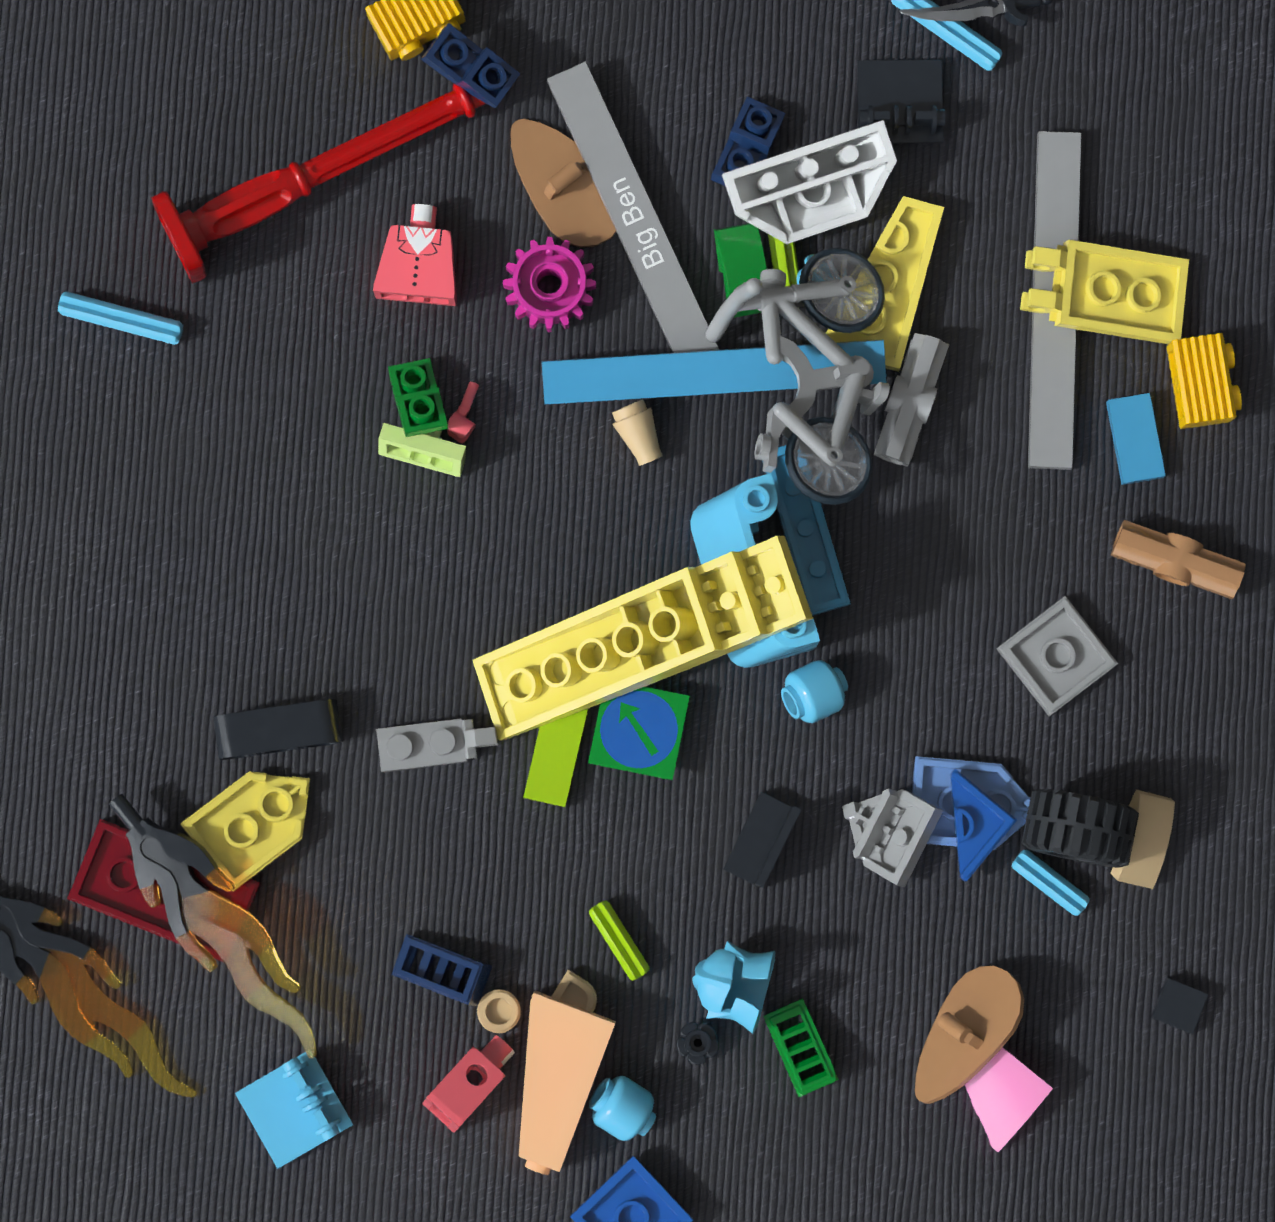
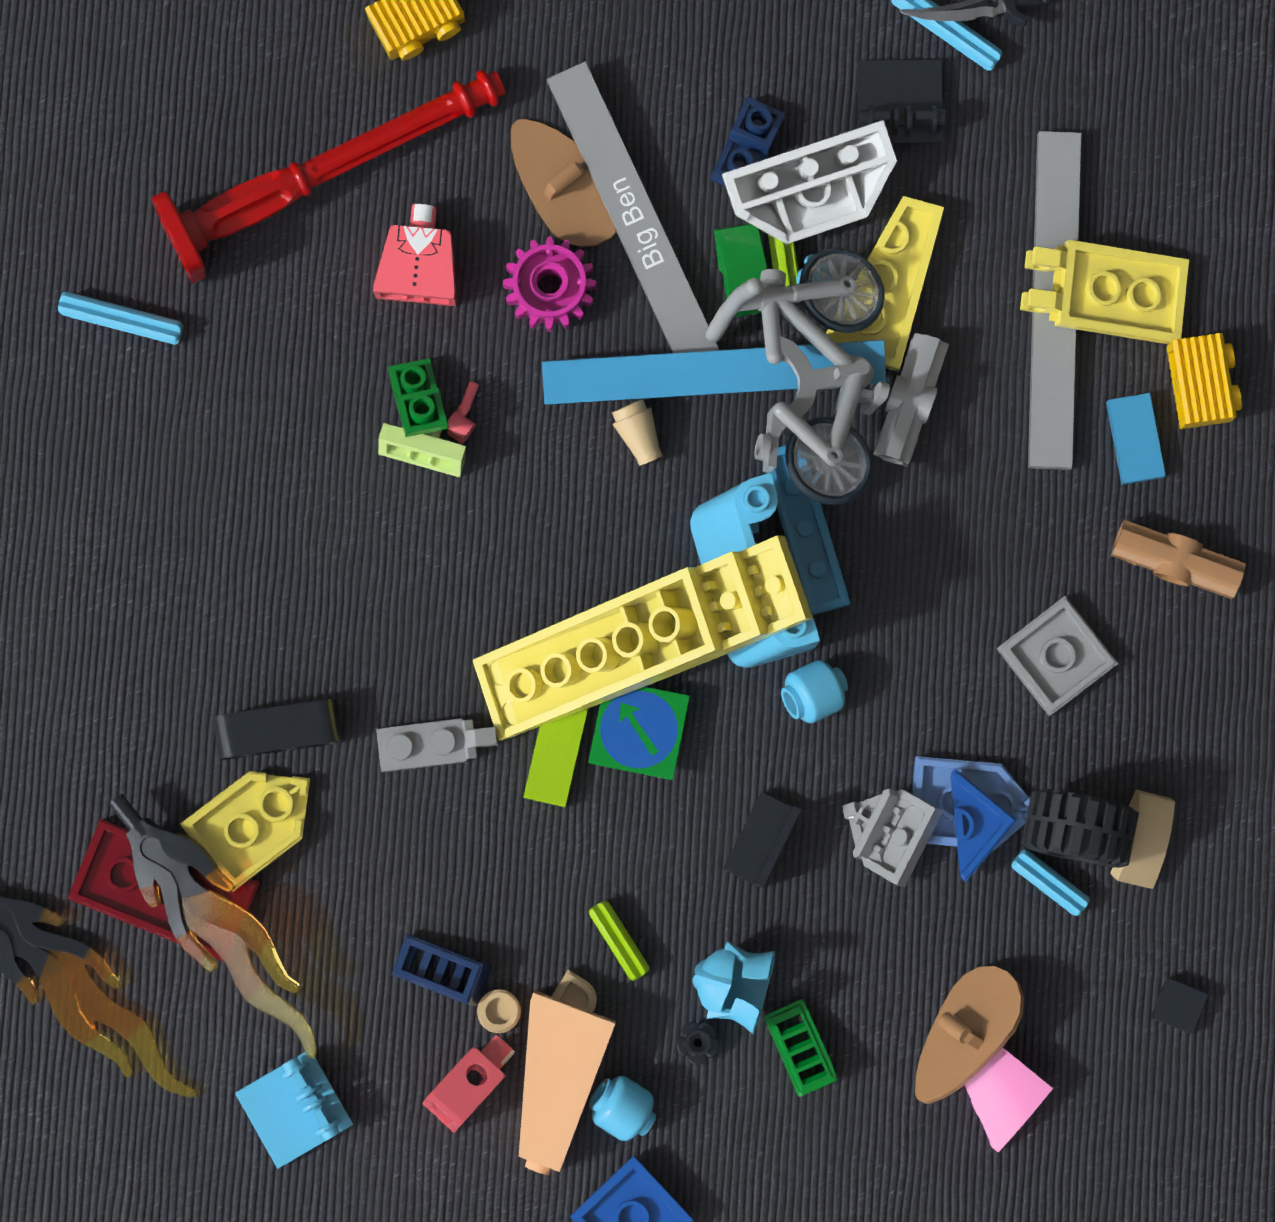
dark blue slope [421,23,520,108] -> none

